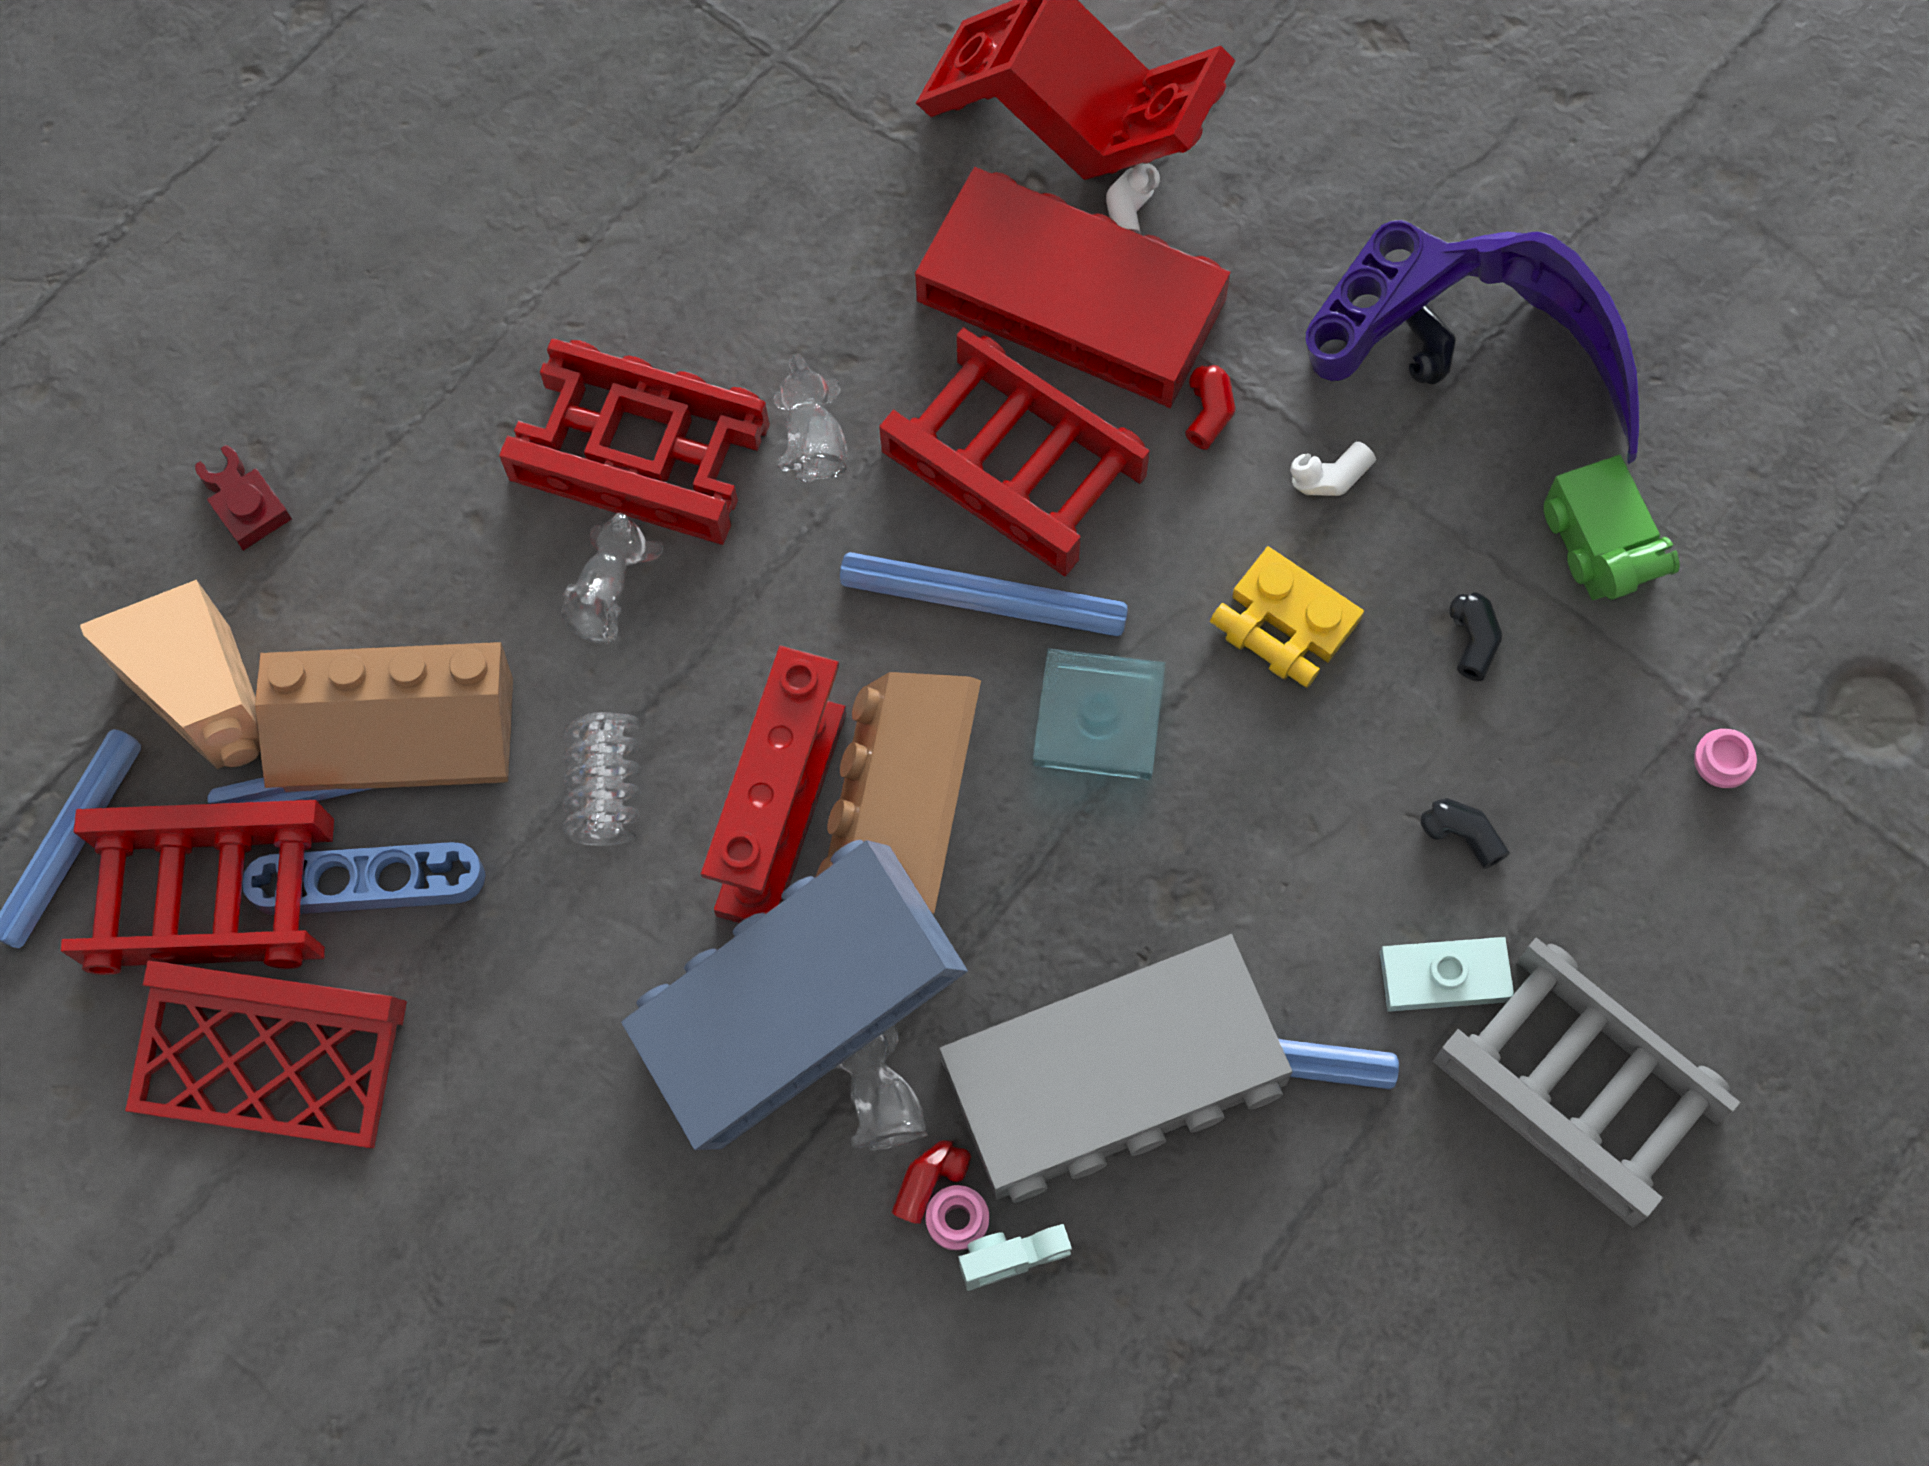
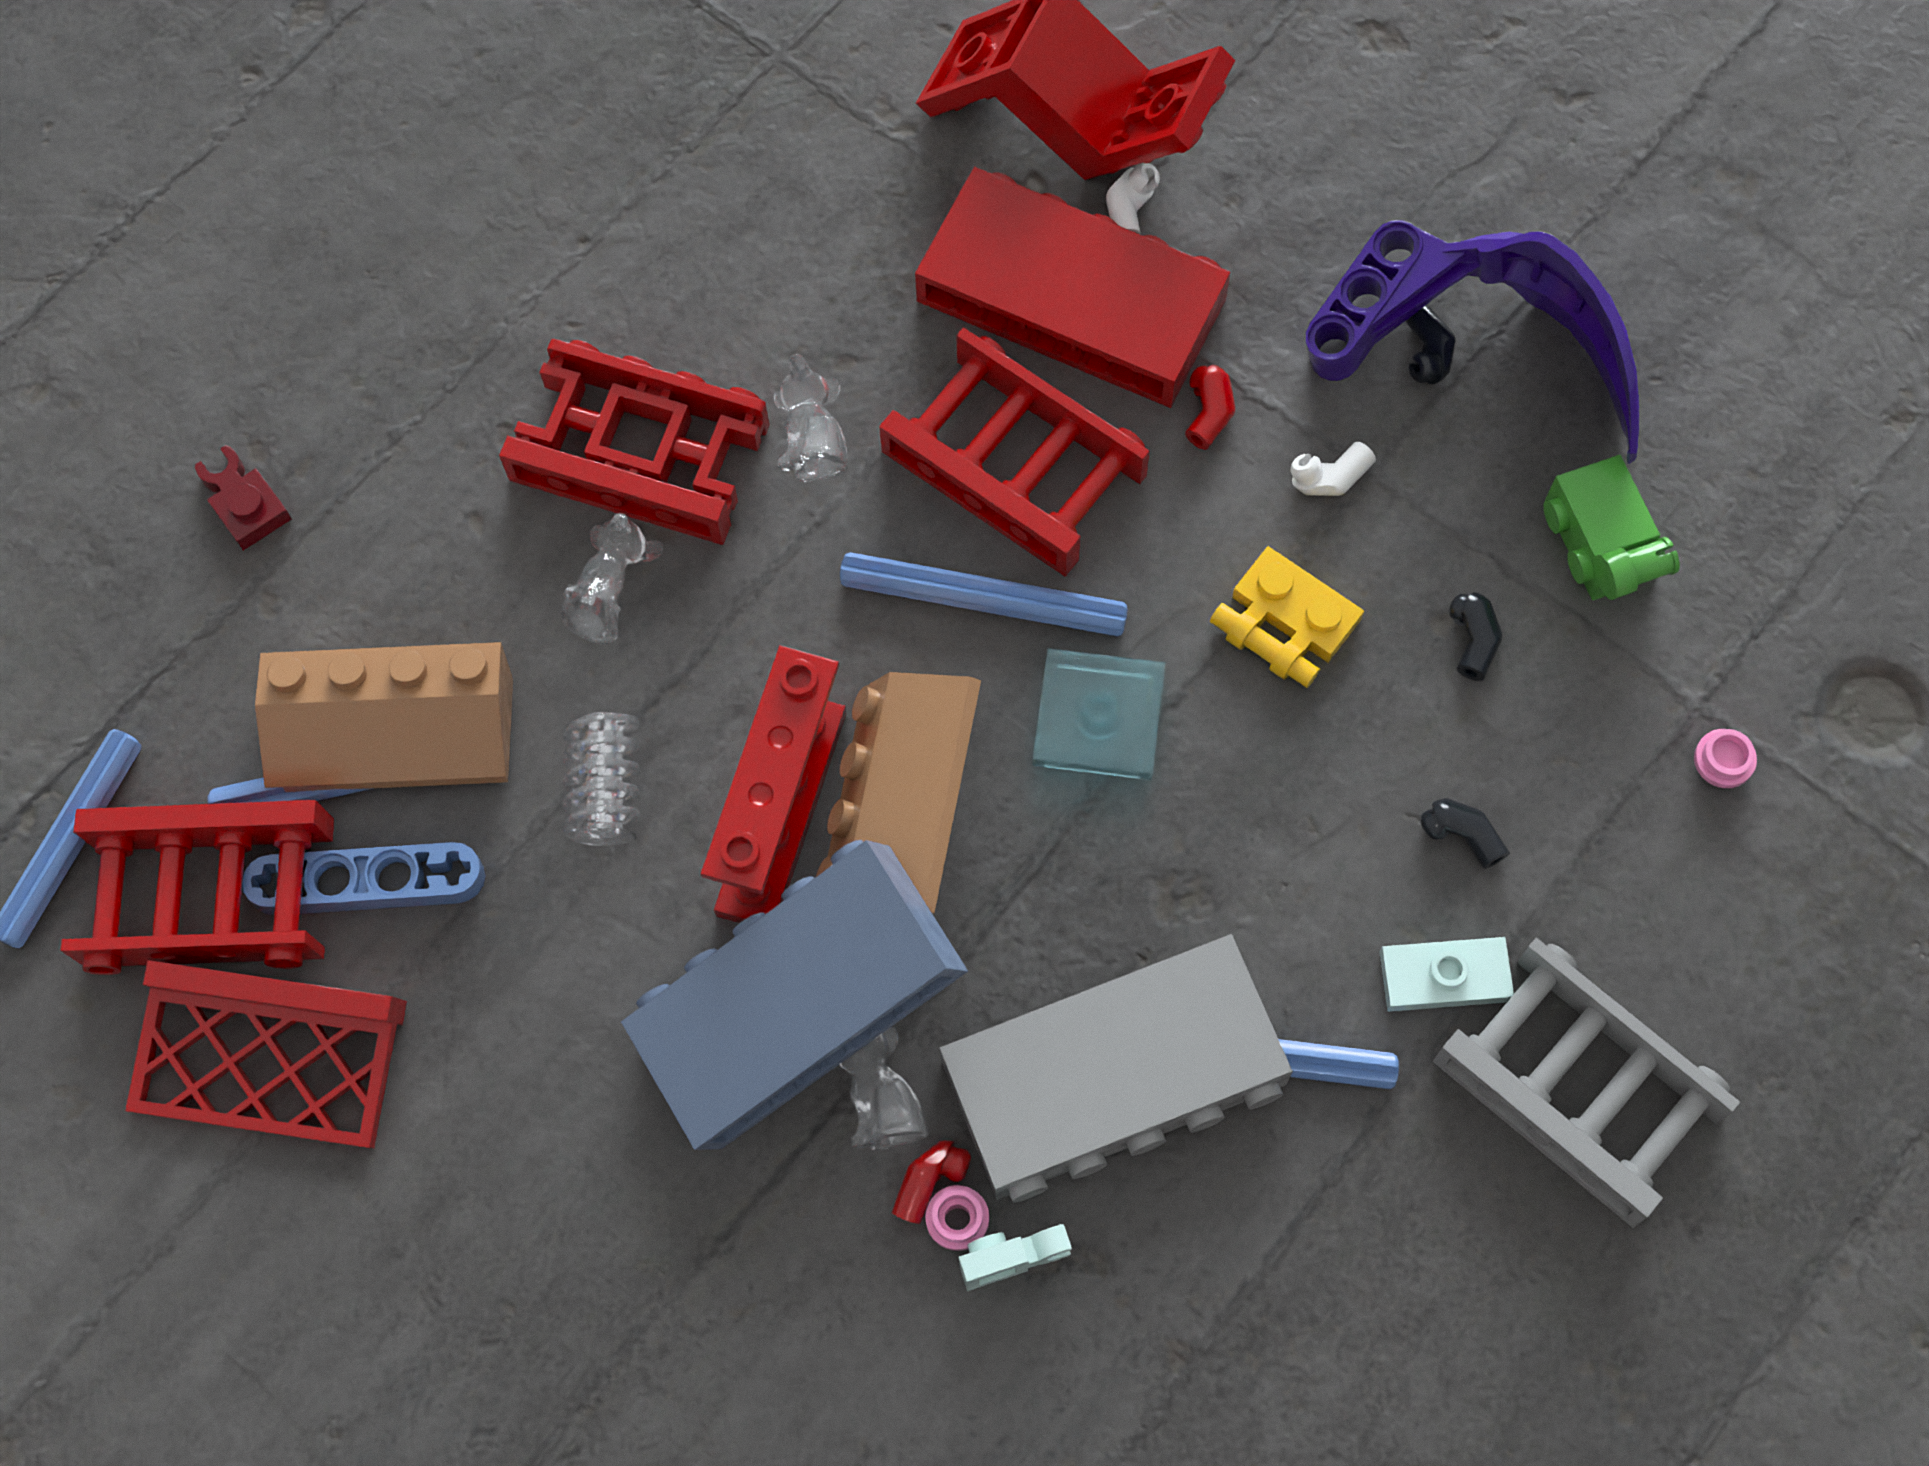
light nougat slope [80,580,260,769] -> none

